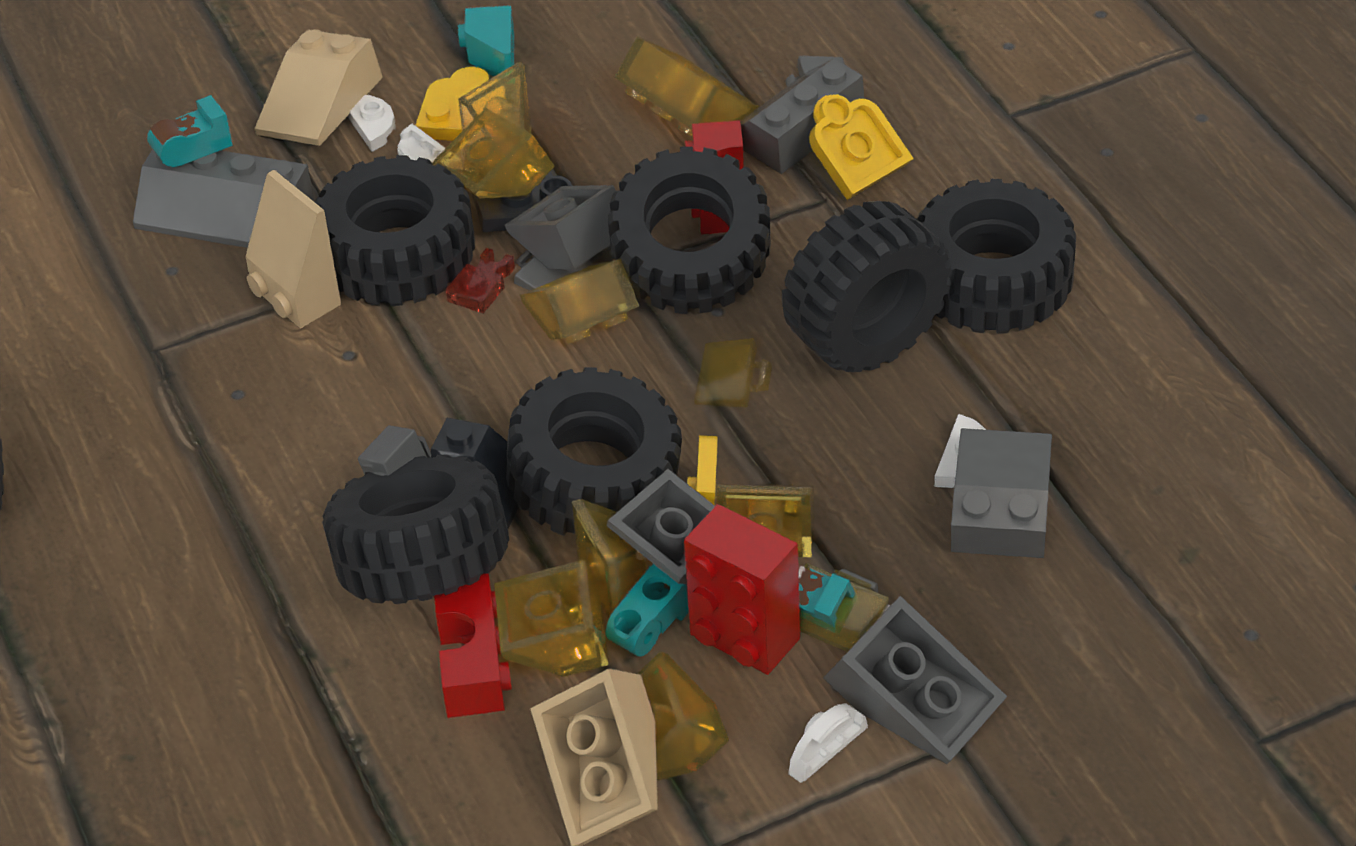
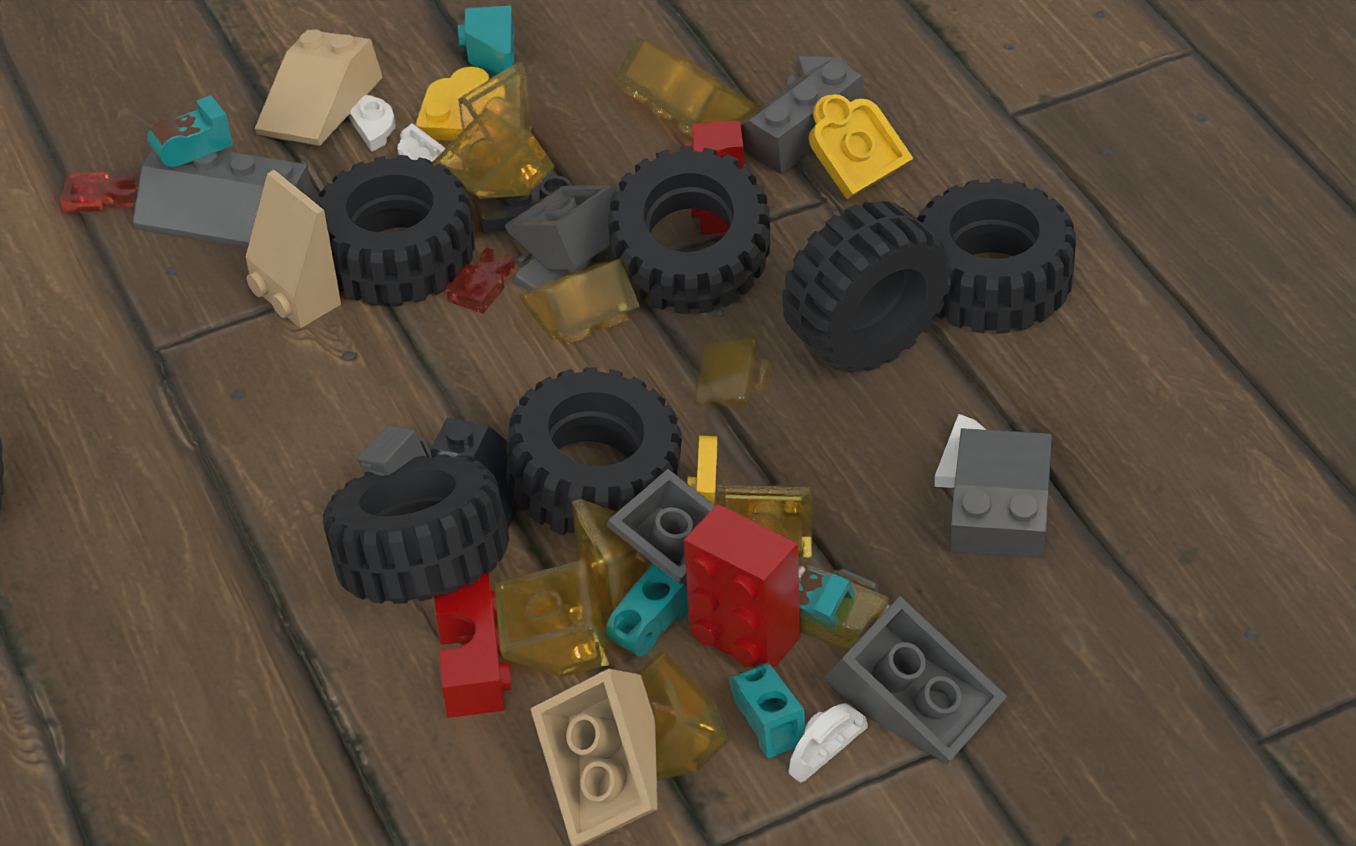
none -> clear red plate [61,172,137,212]
none -> teal leg [729,663,806,759]

